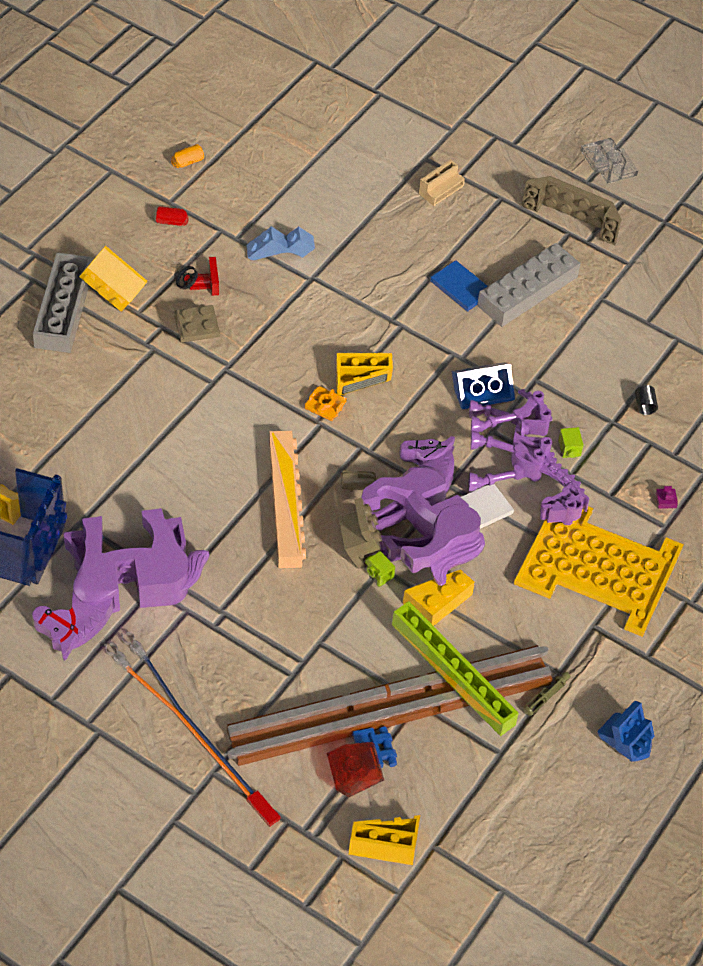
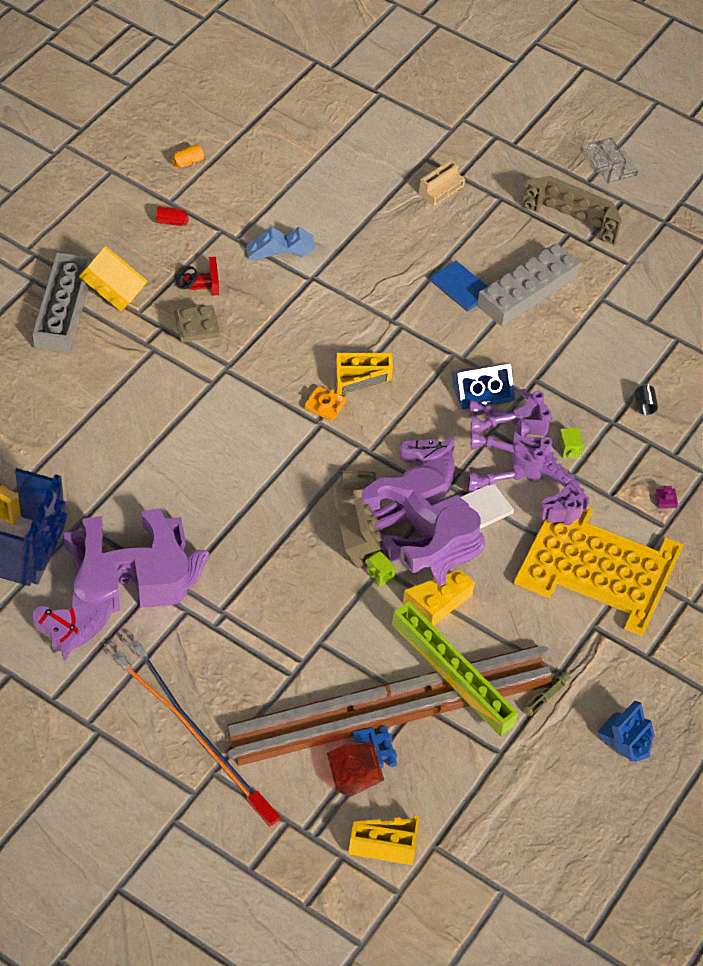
light nougat brick [269,431,306,568] -> none

